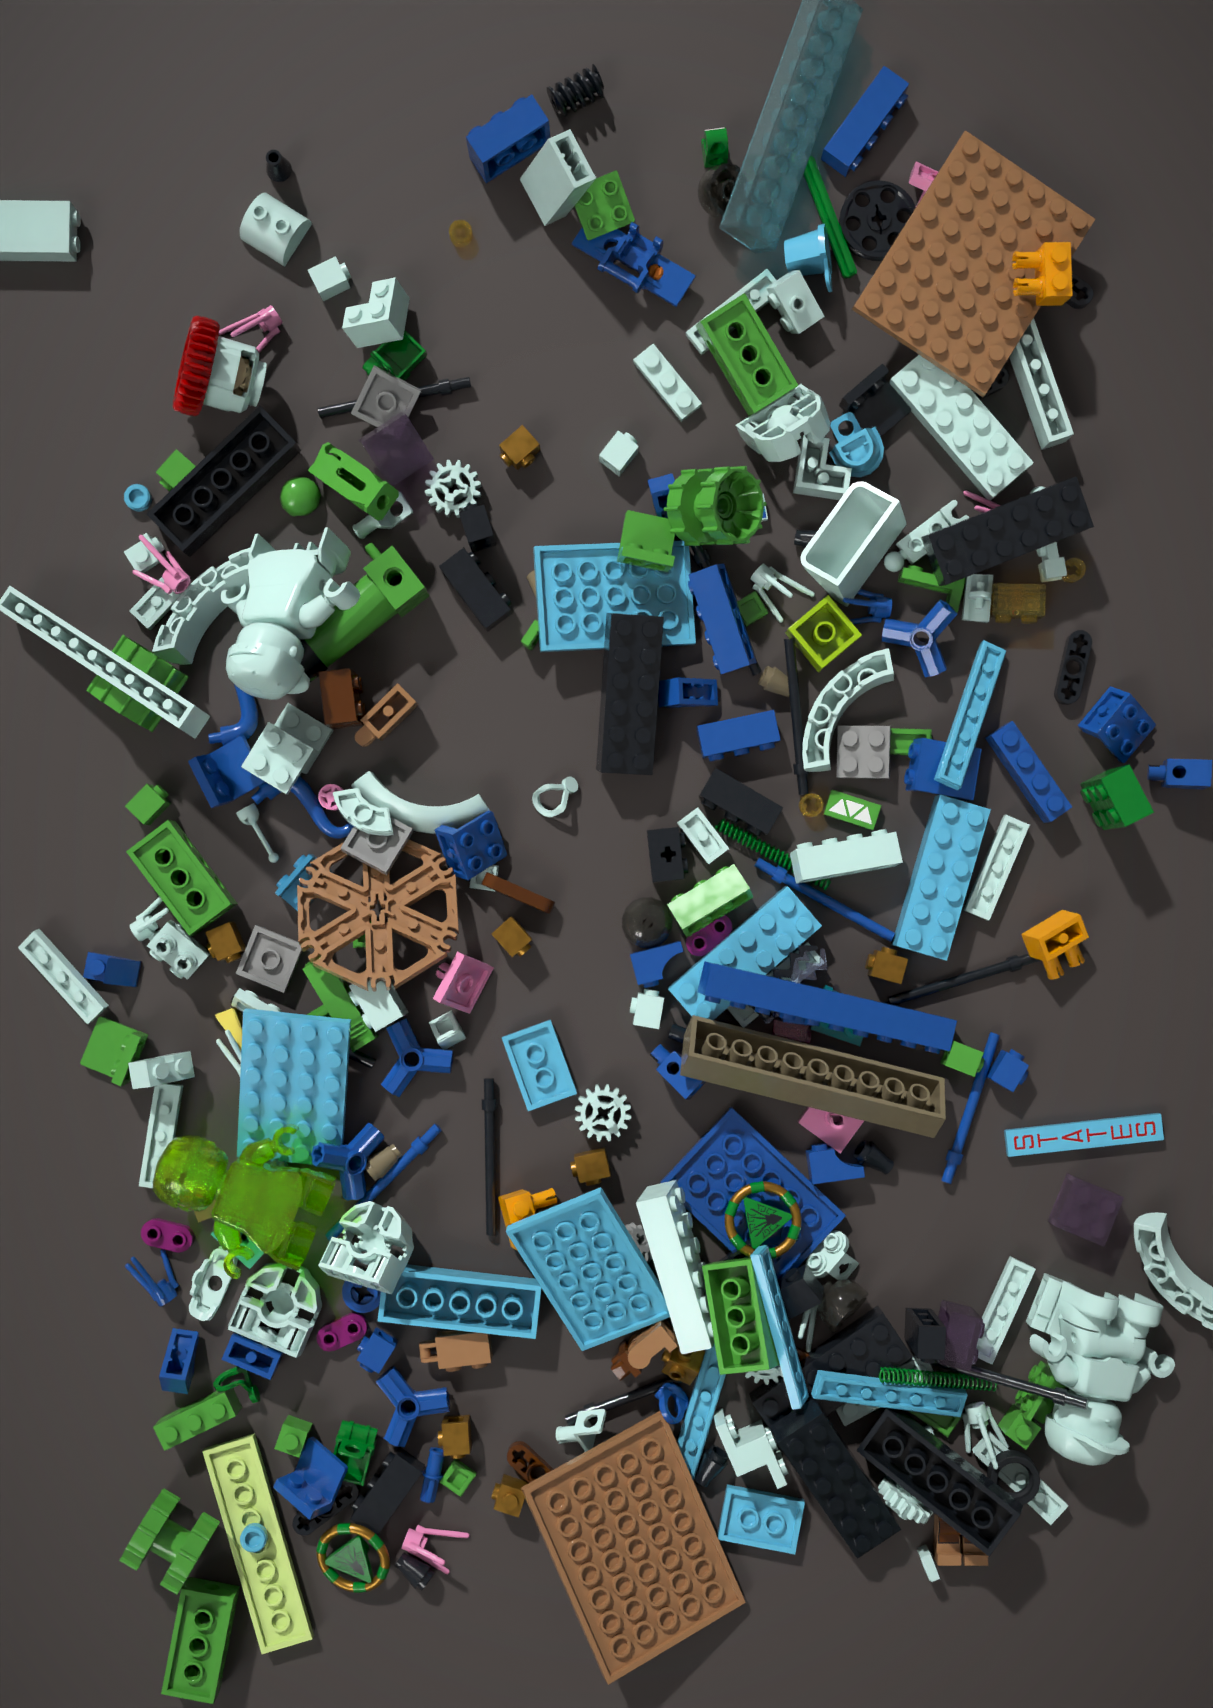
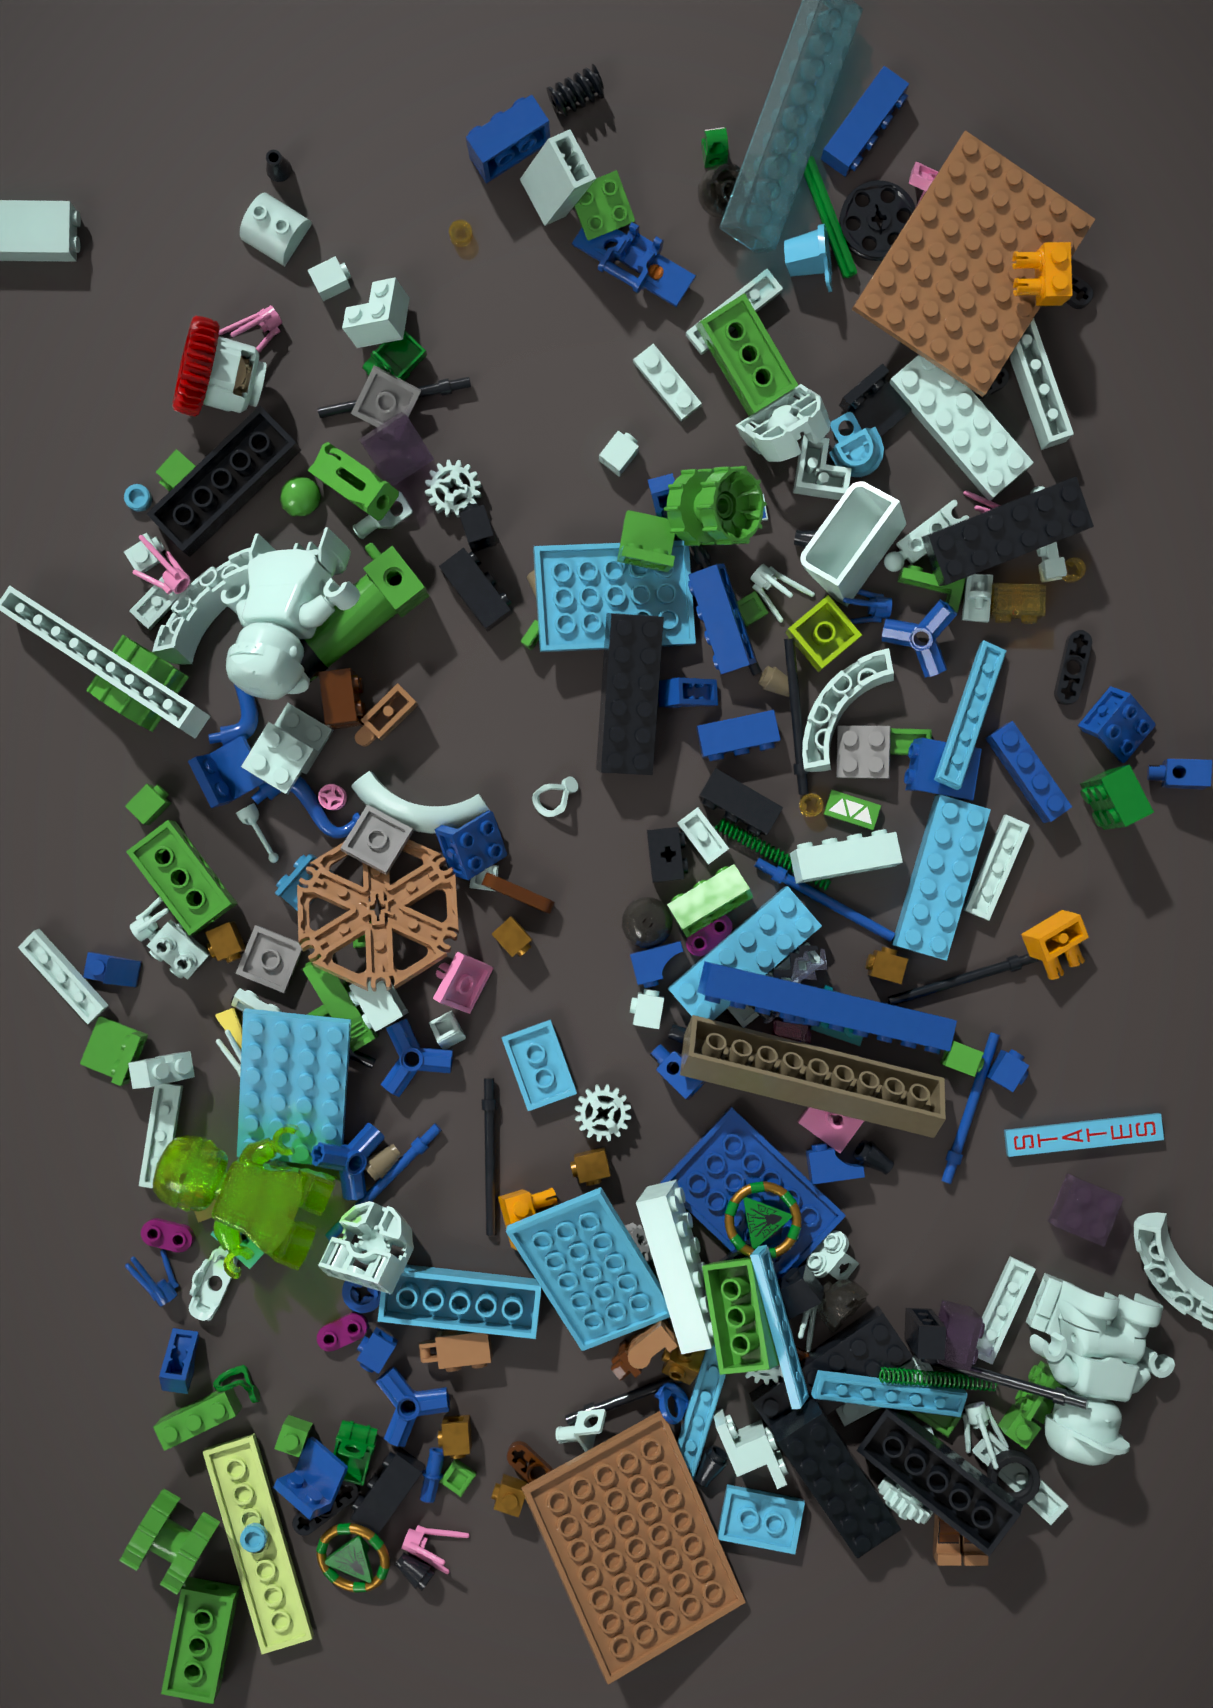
blue brick [221,1328,284,1380] -> none
light aqua connector [228,1261,322,1358] -> none
light aqua tile [333,788,393,836] -> none
pearl gold brick [499,425,541,471] -> none
light aqua brick [766,270,825,334] -> none
light aqua tile [917,1545,940,1582] -> none

